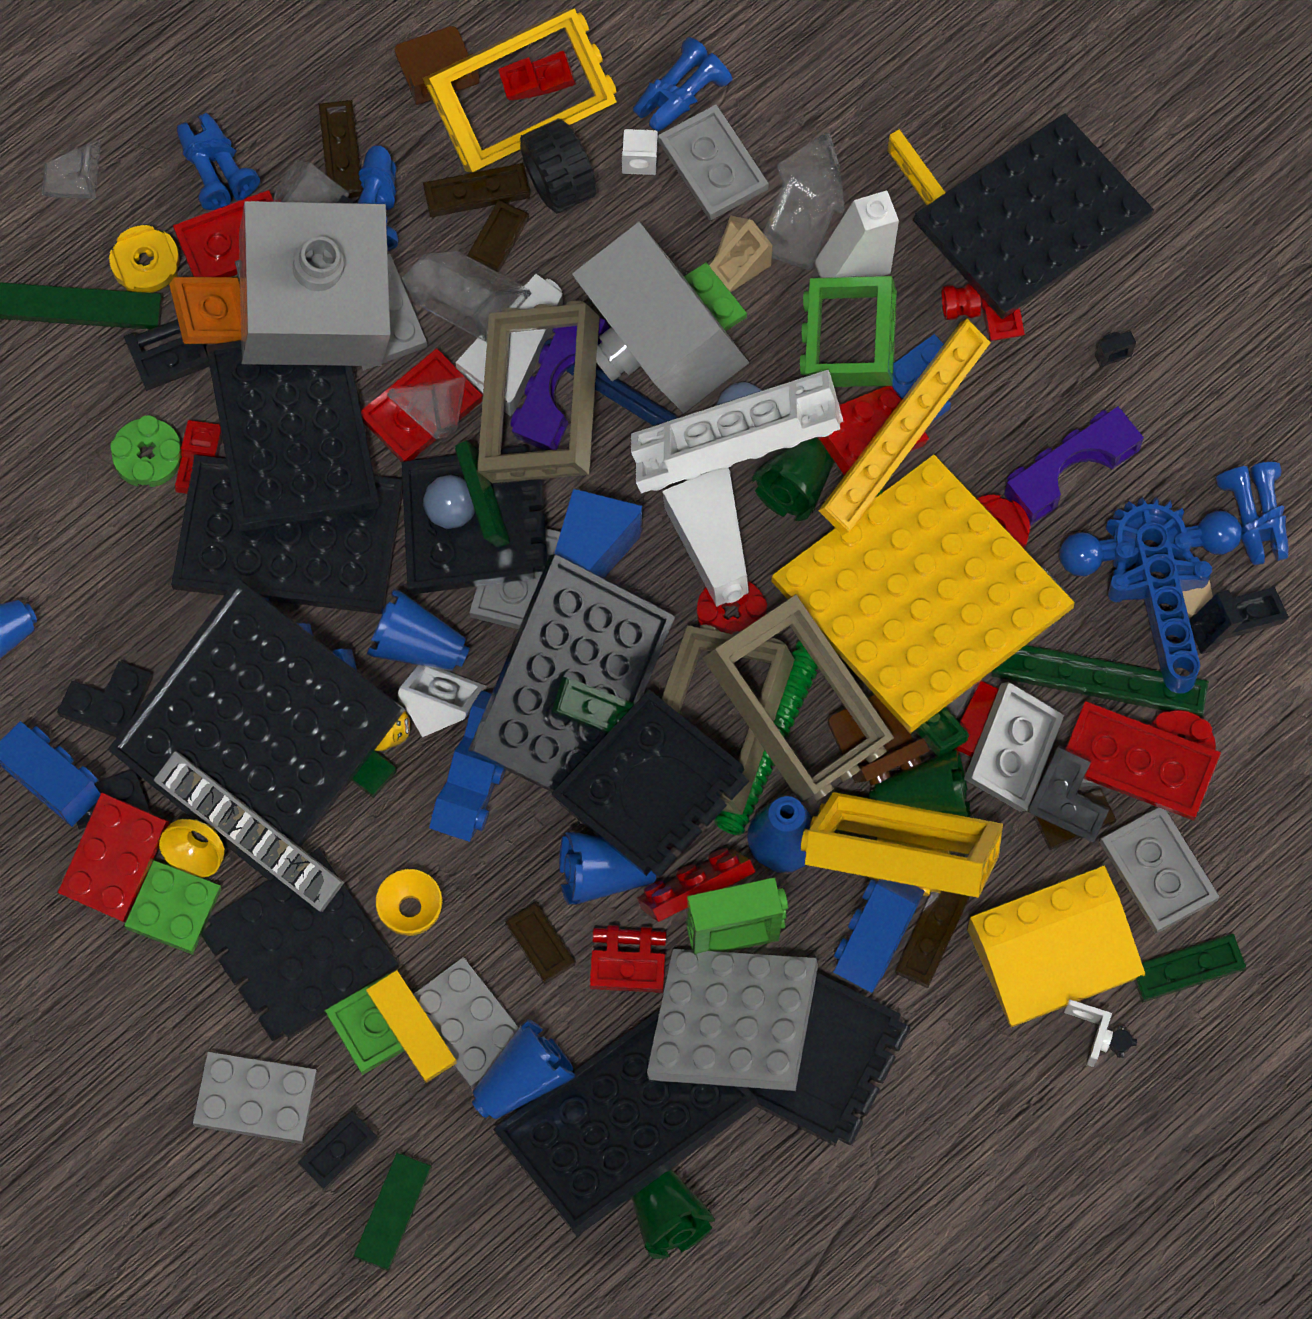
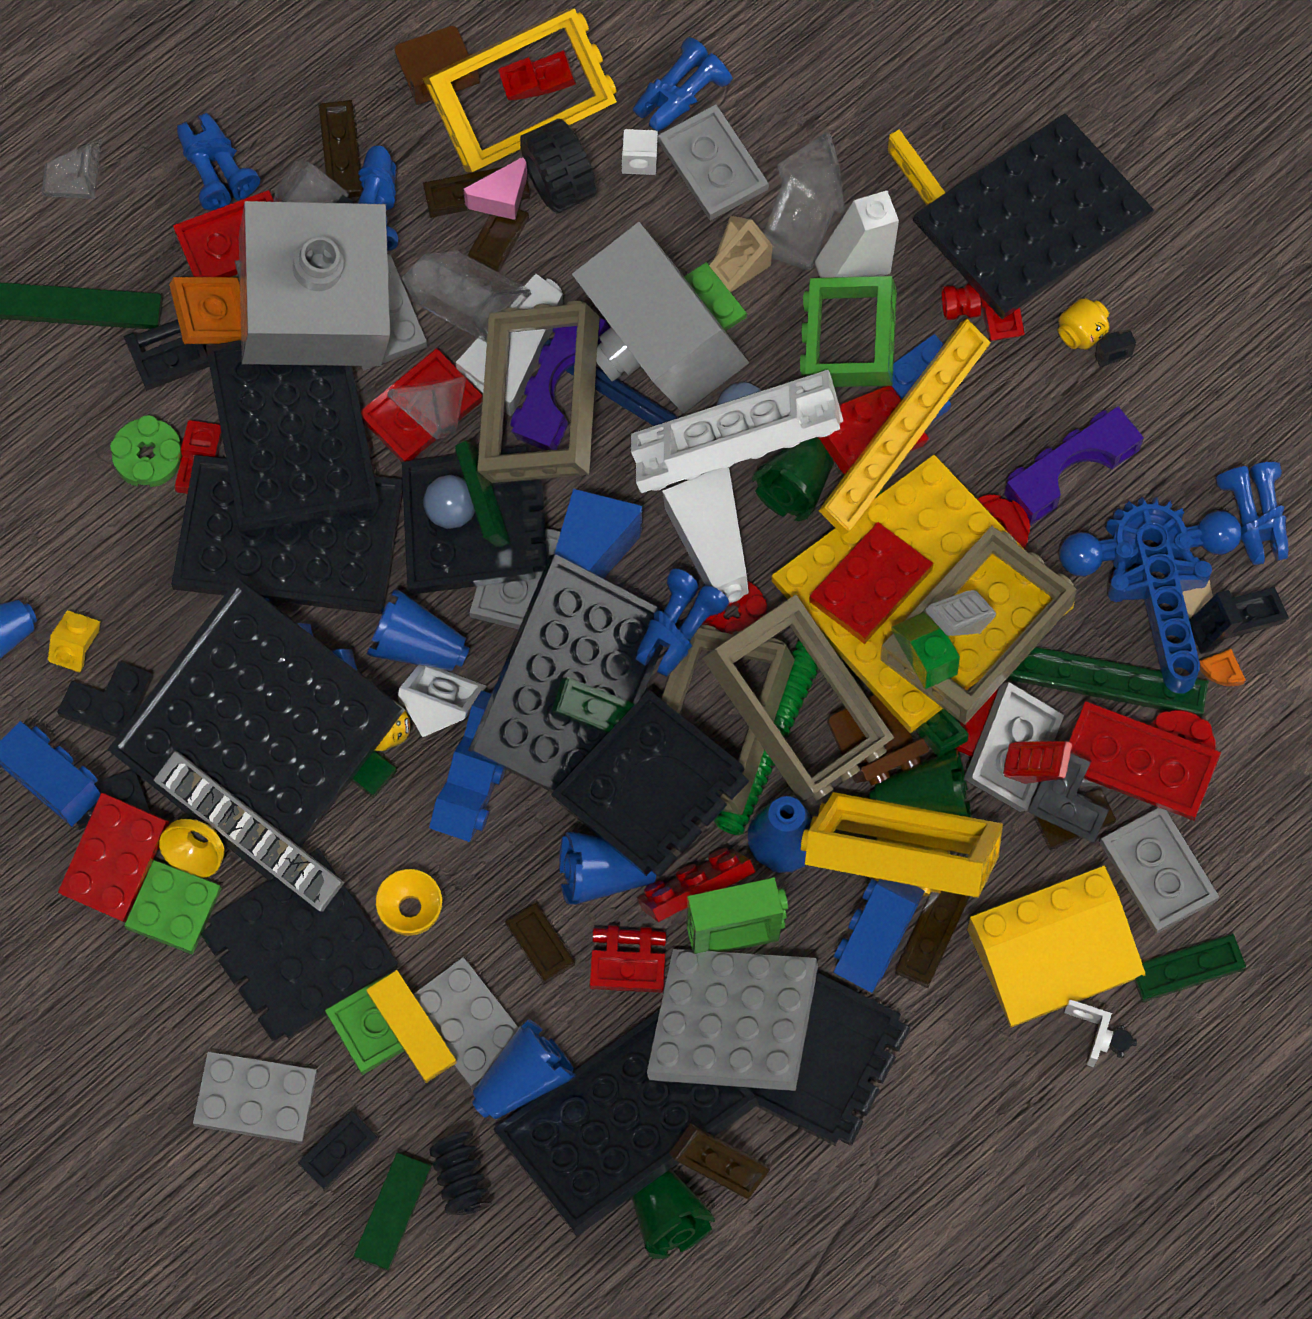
yellow plate [109,225,180,293] -> none
none -> yellow bracket [48,610,100,672]
none -> black piece [429,1131,492,1215]
none -> bright pink slope [464,157,527,220]
none -> blue piece [636,569,729,677]
none -> dark brown tile [669,1123,770,1200]
none -> red plate [809,522,934,644]
none -> dark tan door [881,526,1077,725]
none -> green slope [891,612,960,689]
none -> light grey slope [925,590,996,636]
none -> red slope [1003,741,1072,784]
none -> yellow head [1058,299,1109,350]
none -> orange tile [1200,649,1246,686]

